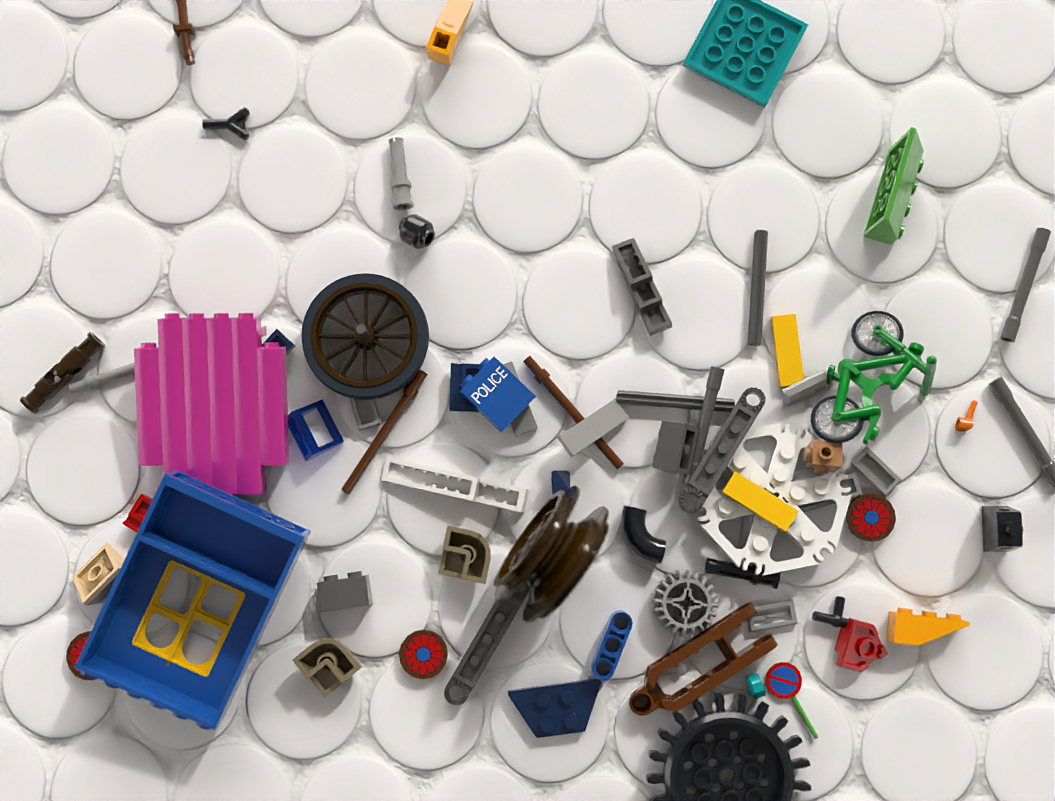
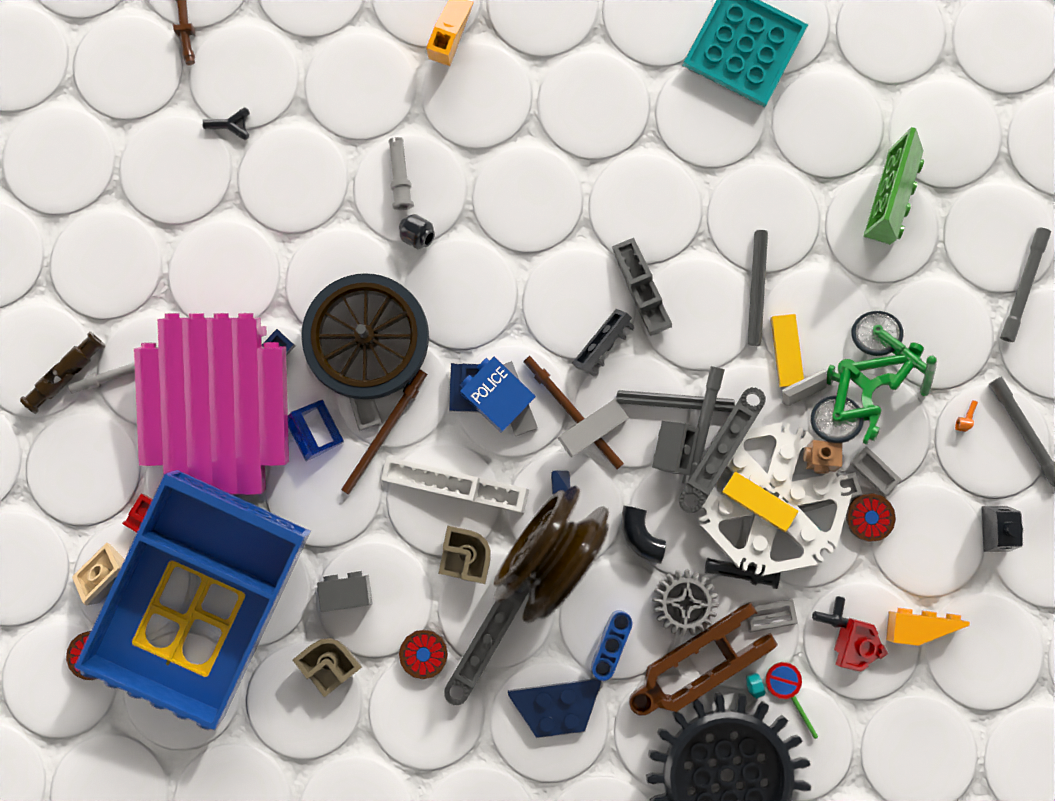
none -> black plate [572,309,634,376]

